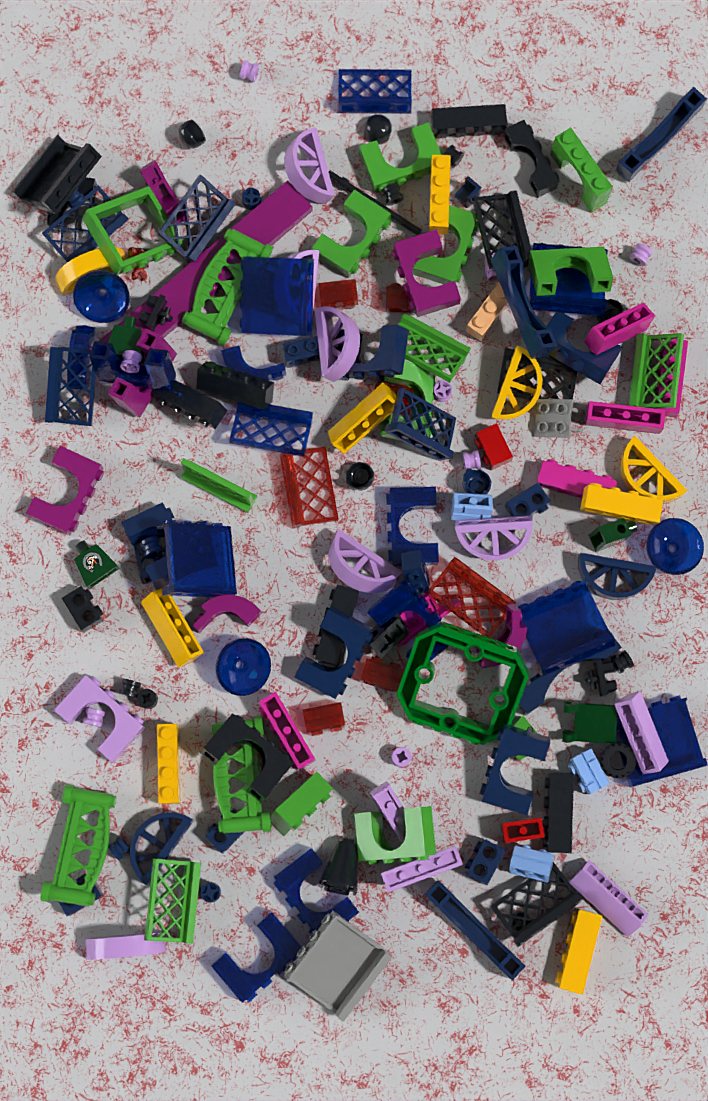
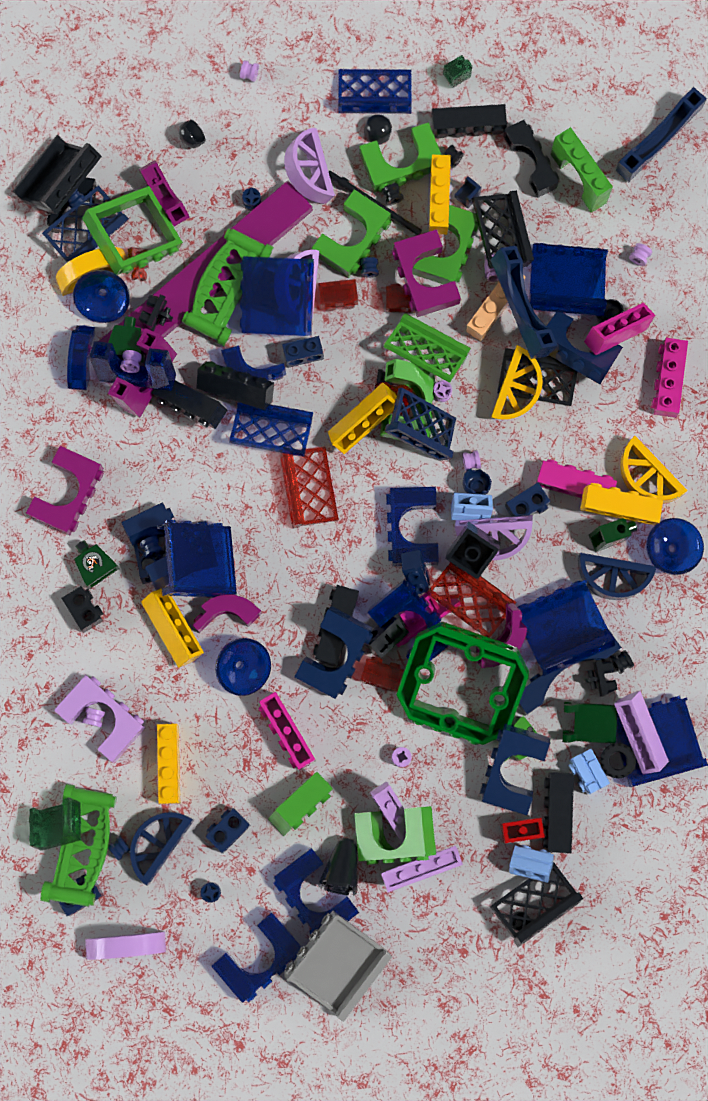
dark blue fence [45,344,98,426] -> none
black wheel [119,678,141,698] -> none
black wheel [137,689,158,709] -> none
bright green fence [145,859,201,944] -> none
dark blue fence [157,175,236,263] -> none
bright green fence [181,458,257,513] -> none
black arch [200,713,294,803] -> none
bright green piece [212,716,272,834] -> none
clear red brick [303,702,345,736] -> none
lavender window [315,306,360,382] -> none
lavender window [328,529,402,593] -> none
dark blue arch [336,324,409,381] -> none
black hair [345,462,374,491] -> none
dark blue arch [424,880,526,981] -> none
dark blue brick [464,839,506,886] -> none
red brick [474,423,513,470] -> none
bright green arch [528,246,614,296] -> none
light grey plate [534,399,585,438] -> none
yellow brick [555,909,602,995] -> none
lavender brick [569,860,648,937] -> none
dark pink brick [585,401,665,434] -> none
bright green fence [629,333,684,409] -> none
none -> clear green panel [29,797,81,851]
none -> dark blue wheel [360,257,379,278]
none -> clear green brick [443,55,473,88]
none -> black brick [445,521,501,580]

